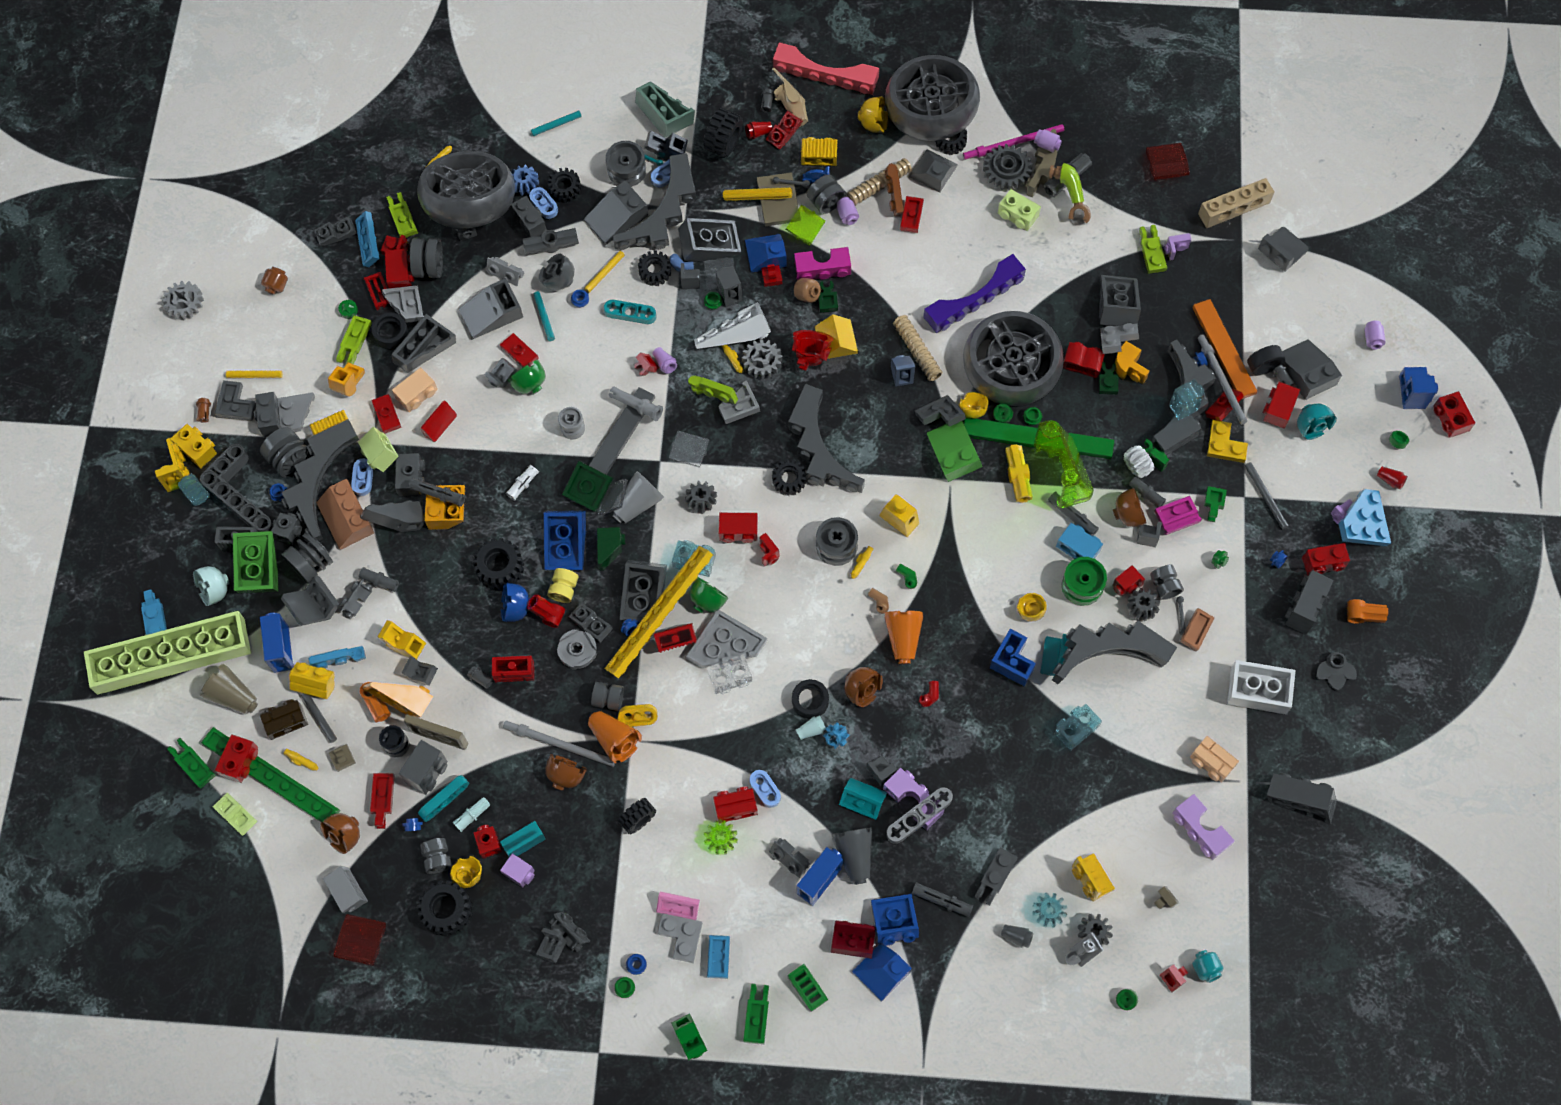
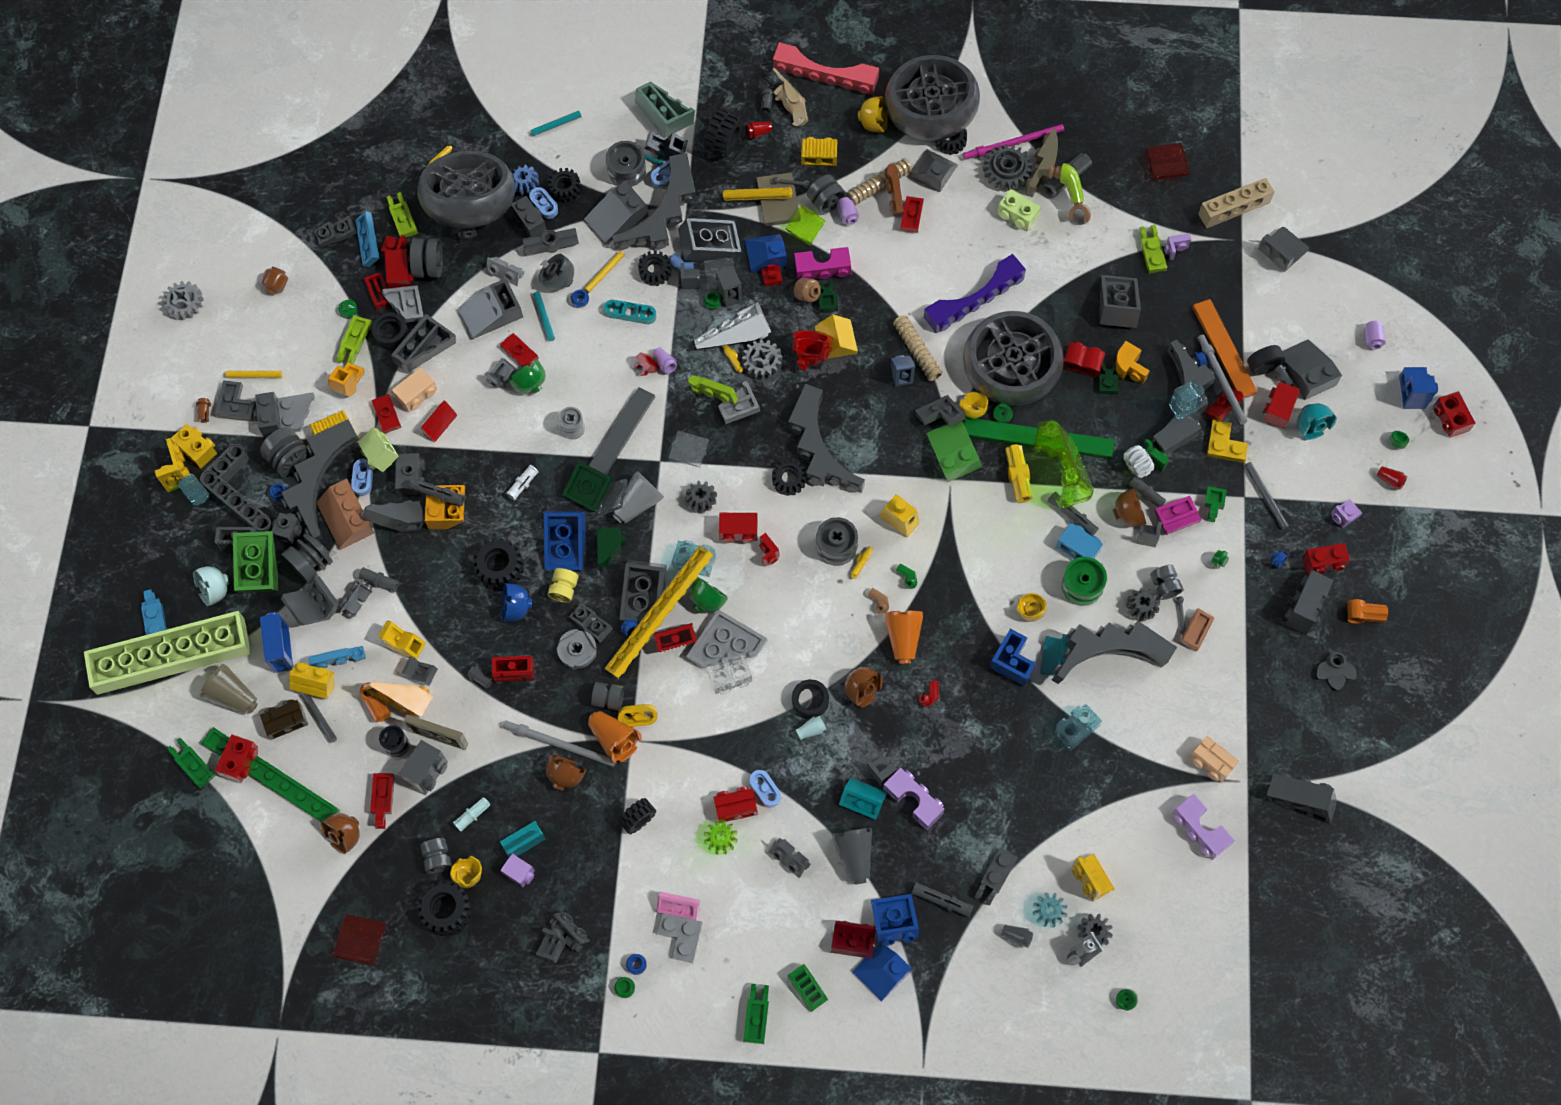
yellowish green slope [213,792,258,836] -> none
yellow piece [284,748,319,771] -> none
light grey hinge [323,866,368,913] -> none
dark tan tile [329,744,356,772] -> none
blue plate [402,818,423,831] -> none
teal beam [418,775,469,822] -> none
red brick [474,825,502,859] -> none
red piece [527,594,565,628] -> none
light grey pin [609,386,663,421] -> none
green brick [671,1013,708,1060] -> none
dark azure plate [707,935,730,979] -> none
red slope [766,110,803,149] -> none
blue window [796,847,843,906] -> none
blue piece [803,166,830,184] -> none
dark azure gear [823,722,850,749] -> none
light grey beam [886,787,953,844] -> none
green plate [1023,407,1042,425] -> none
lavender brick [1034,129,1062,153] -> none
light grey plate [1100,323,1139,354] -> none
red brick [1112,565,1145,596] -> none
dark tan tile [1154,886,1179,909] -> none
red tile [1160,964,1188,992] -> none
teal head [1192,950,1224,983] -> none
white brick [1227,660,1295,714] -> none
plate [1338,489,1391,546] -> none

